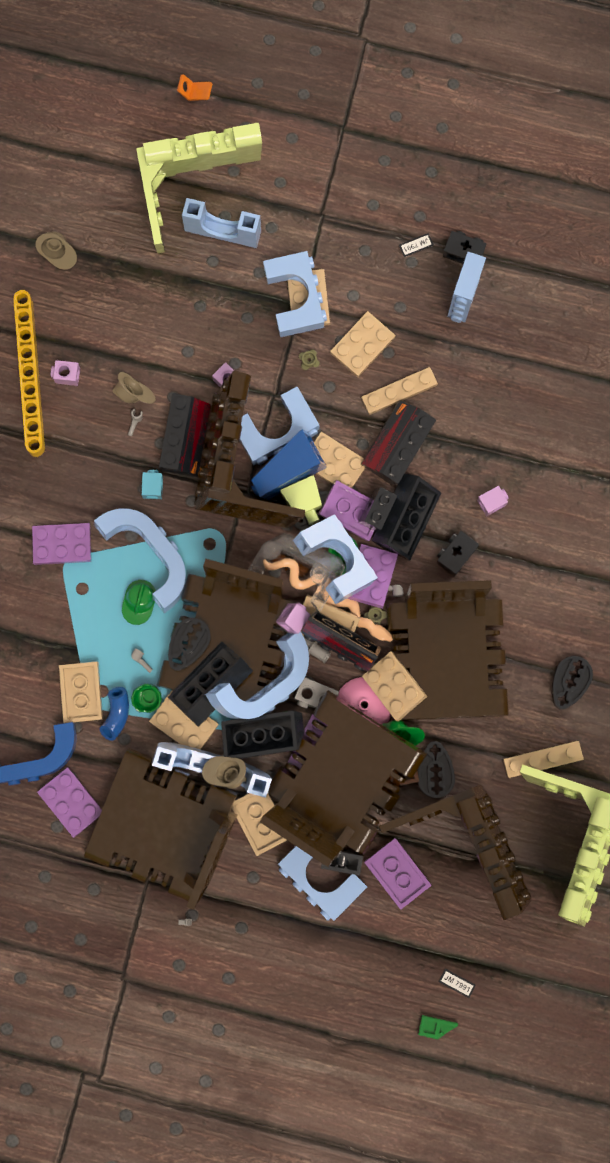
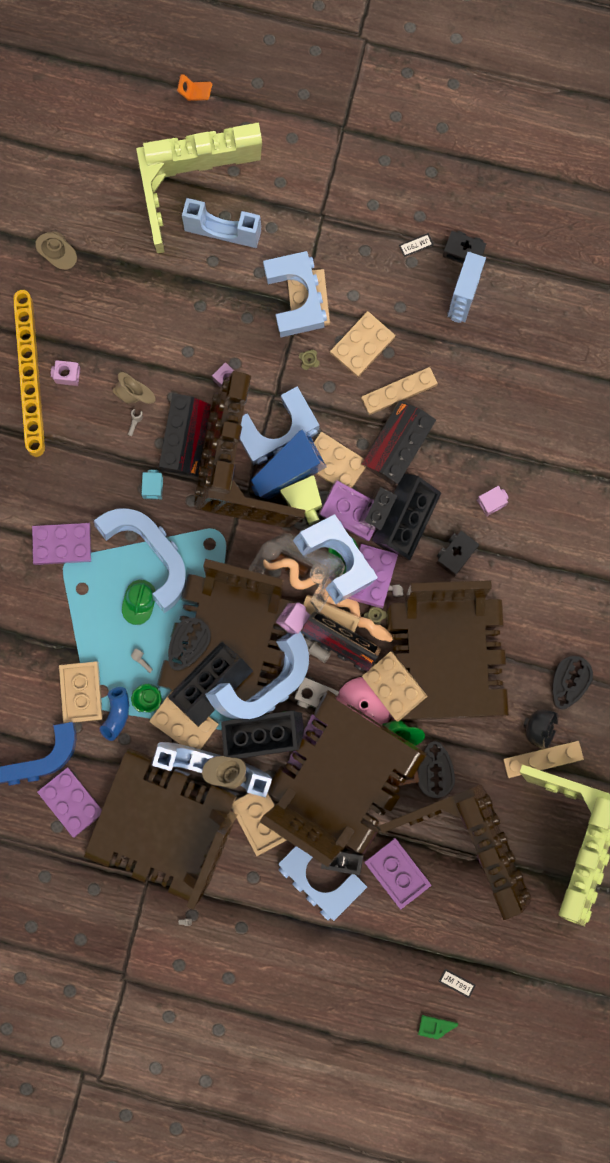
none -> black cylinder [523,709,559,749]

